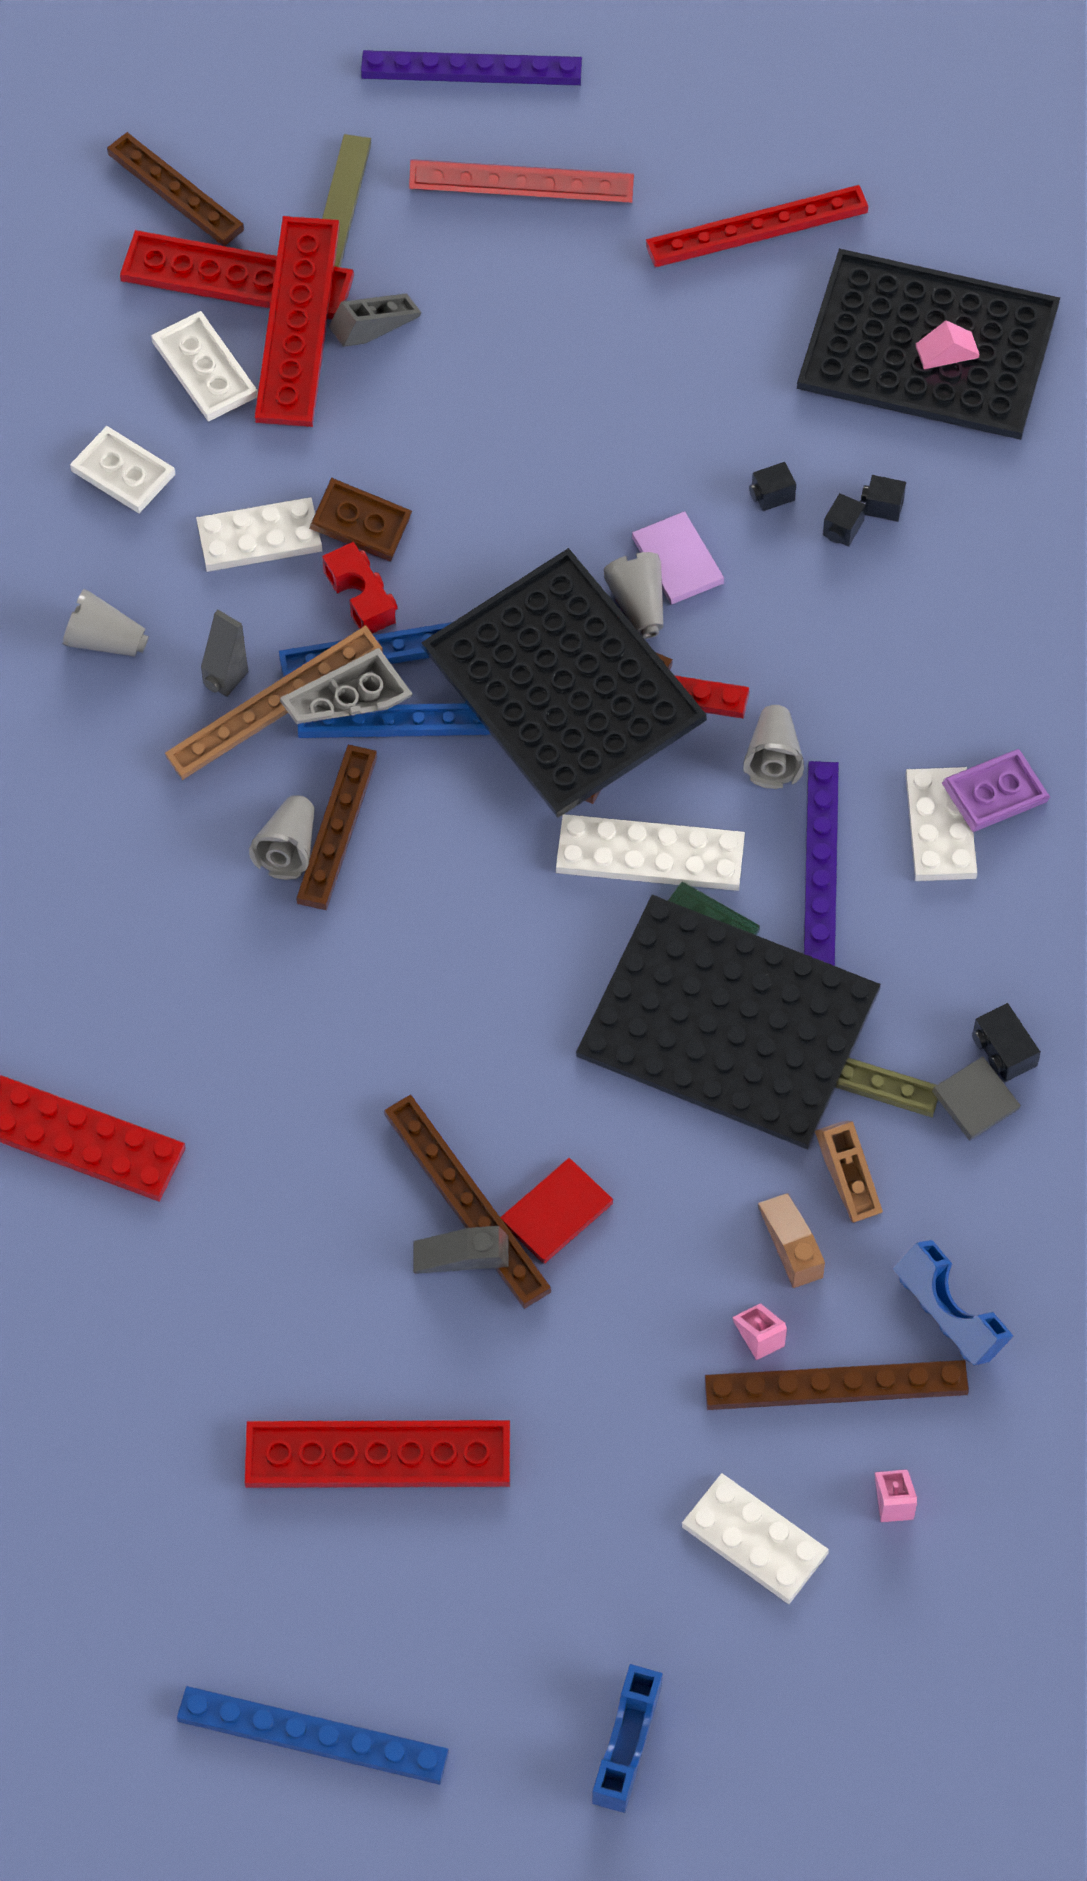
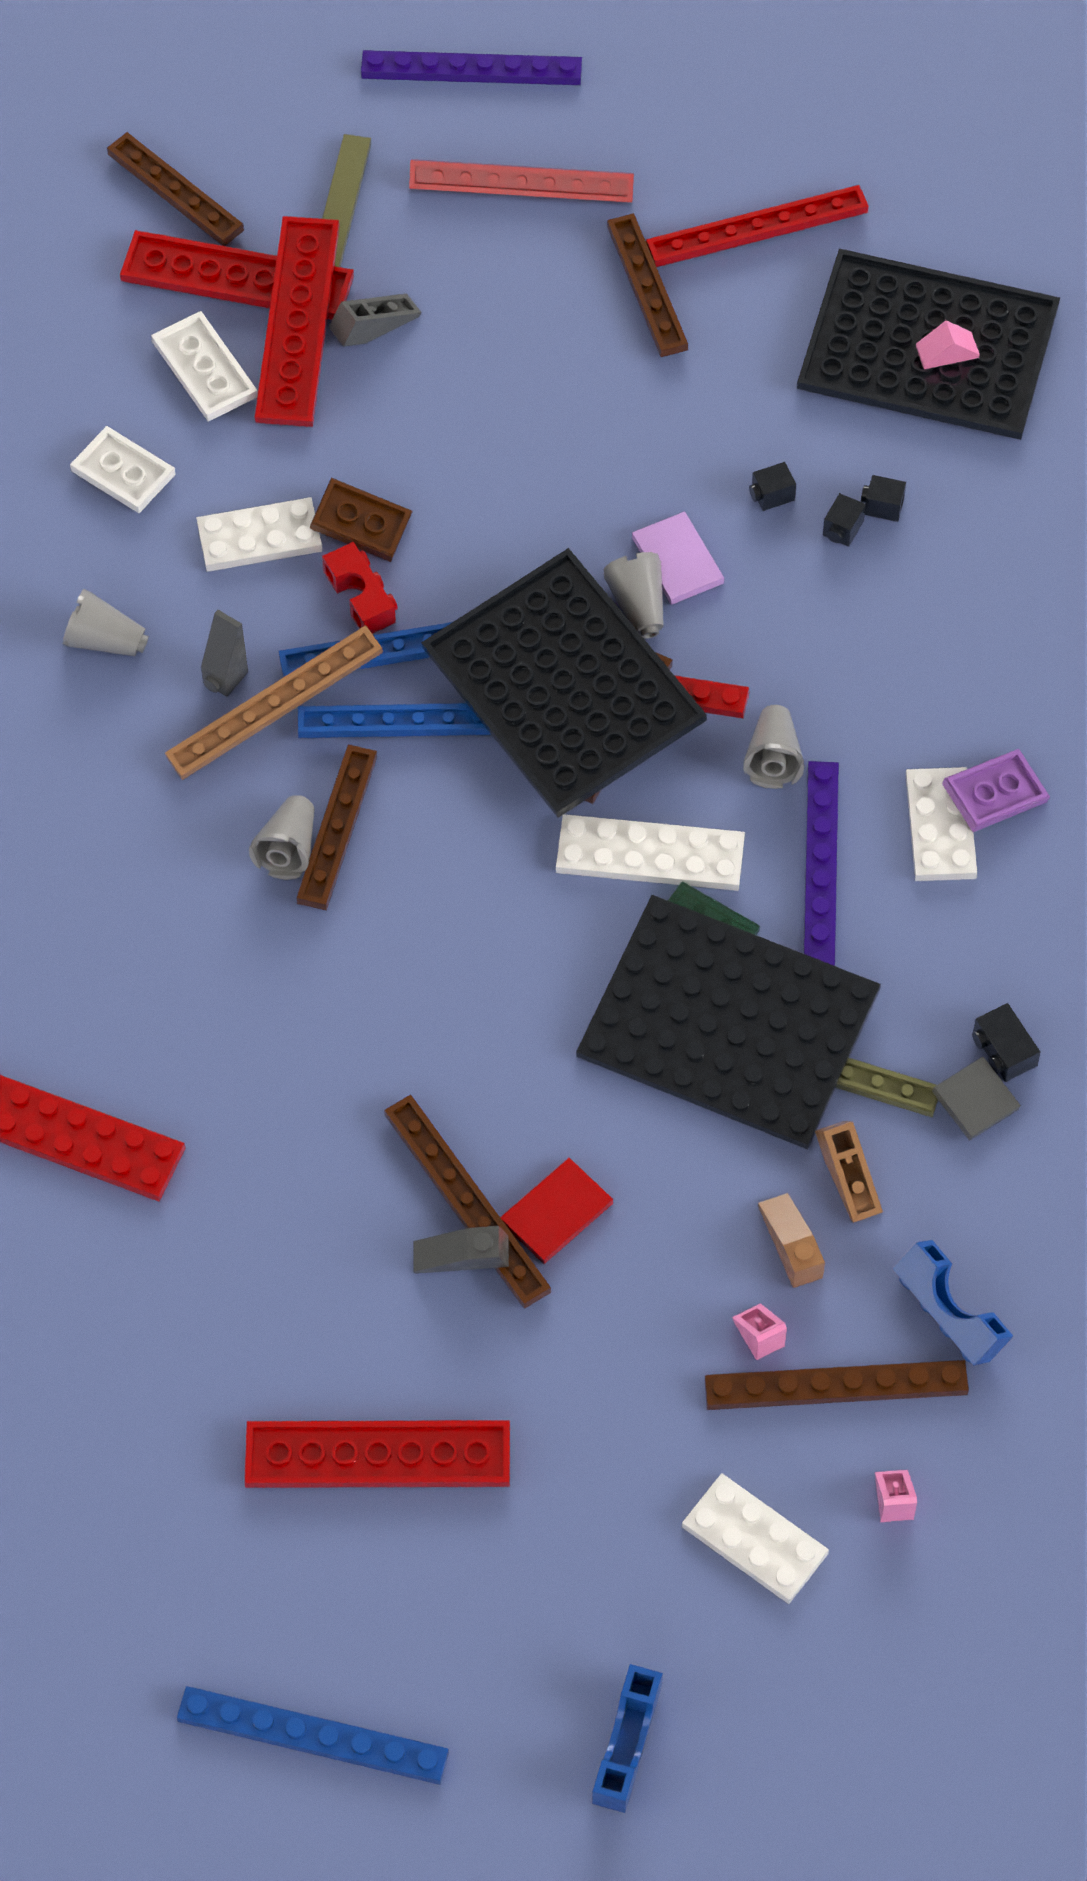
light grey wedge [280,648,412,724] -> none
none -> reddish brown plate [607,213,688,357]

